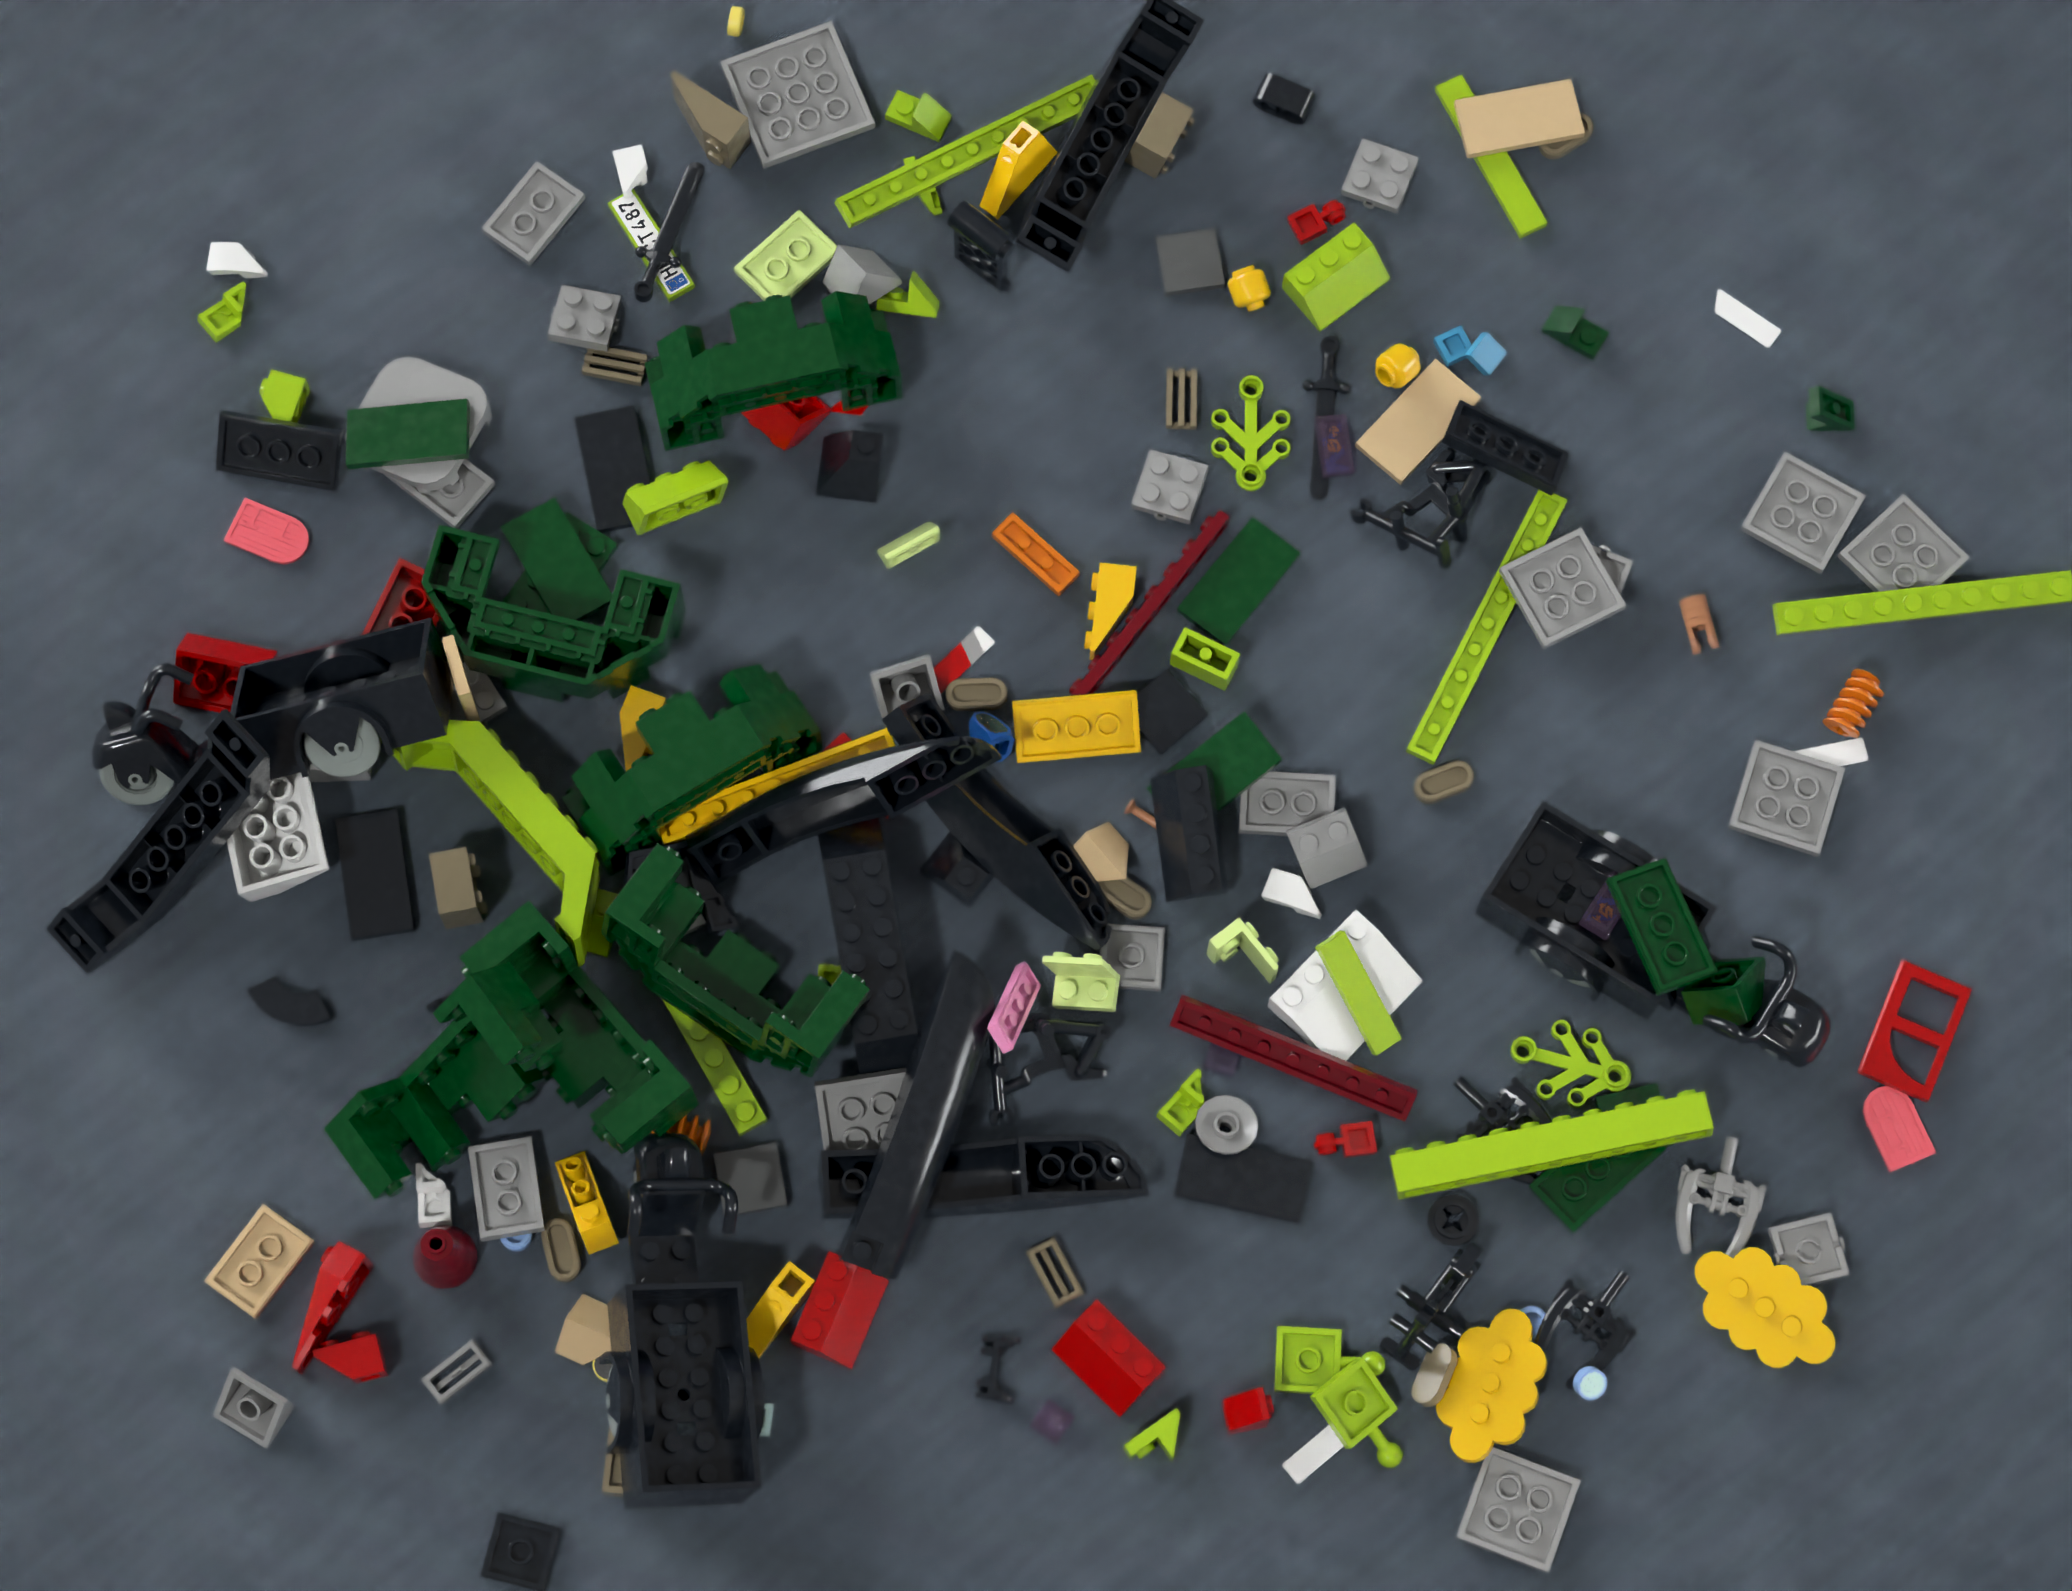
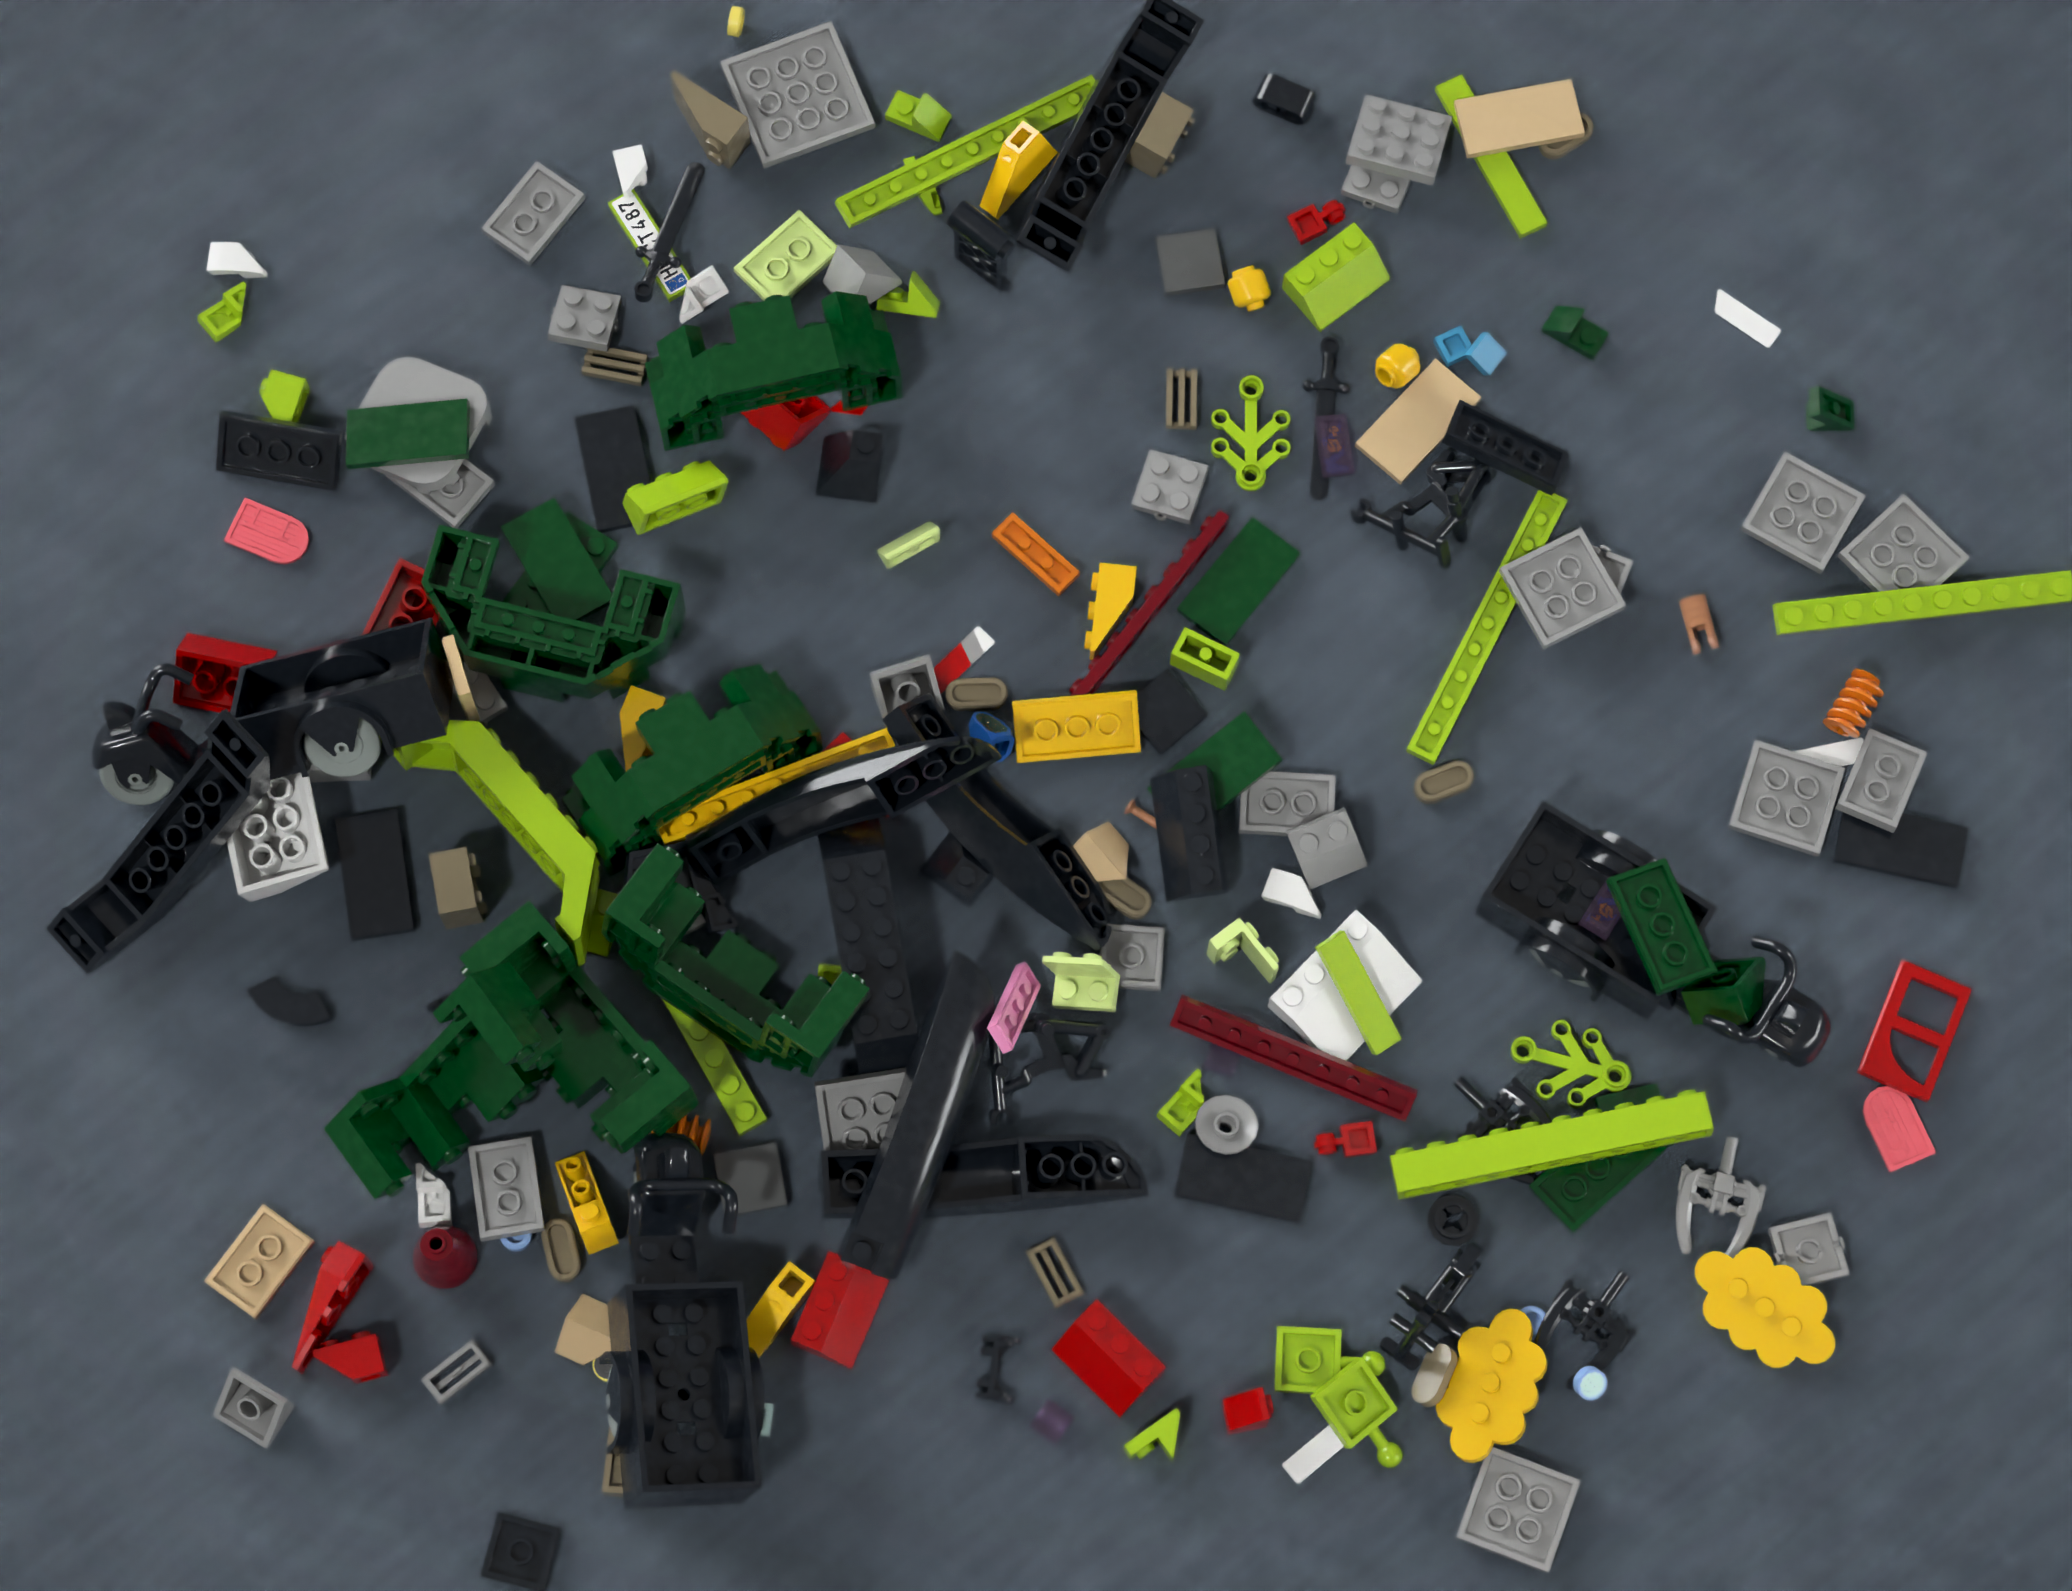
none -> white slope [679,265,729,324]
none -> light grey plate [1345,94,1452,186]
none -> black tile [1833,812,1969,889]
none -> light grey plate [1835,728,1928,833]

